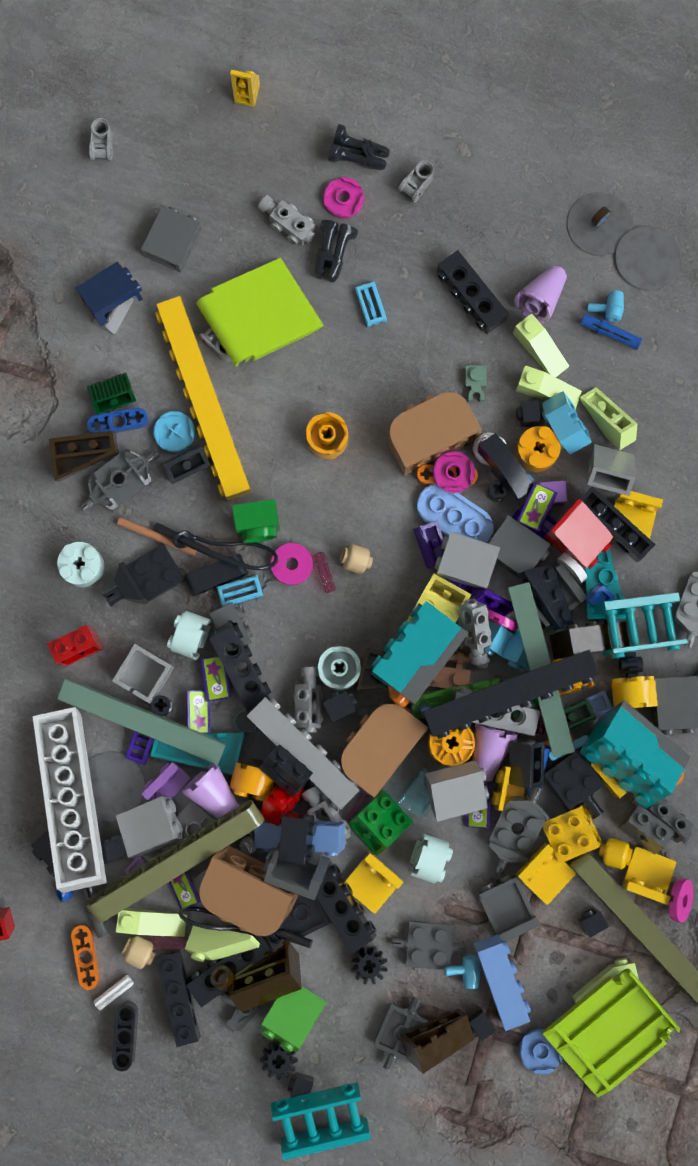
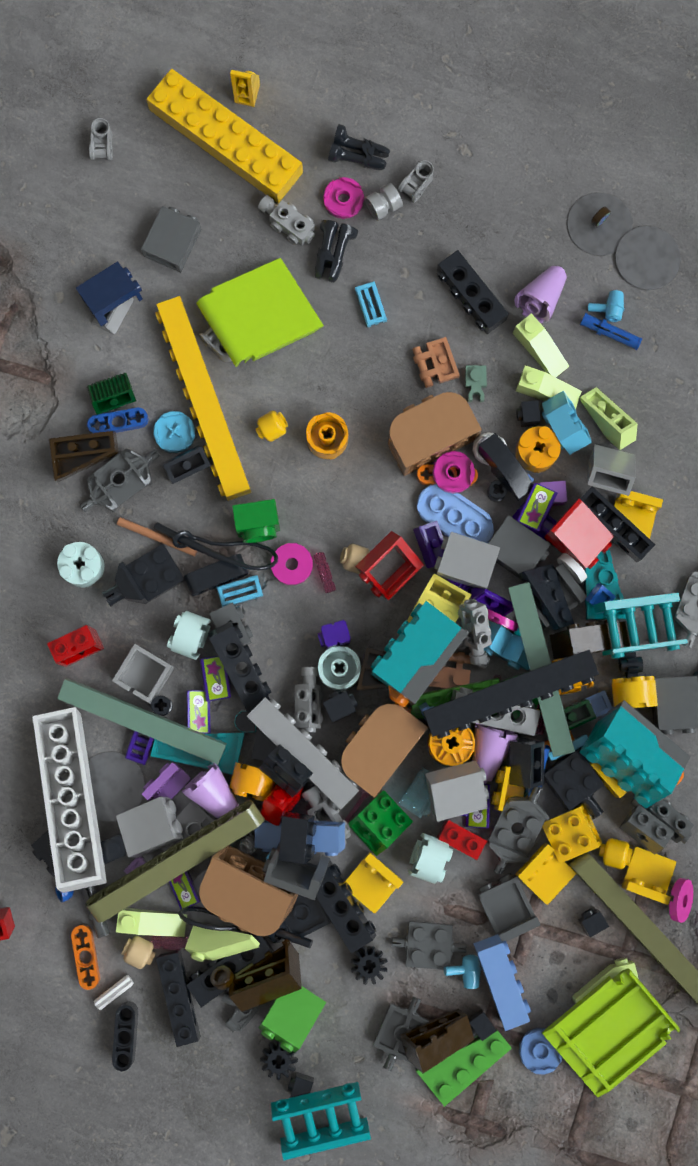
none -> yellow brick [146,68,303,204]
none -> yellow head [256,411,288,442]
none -> dark purple brick [317,620,351,649]
none -> red window [355,531,424,601]
none -> light grey wheel [365,183,403,221]
none -> nougat plate [412,337,460,388]
none -> bright green wing [415,1029,512,1107]
none -> red brick [437,819,487,860]

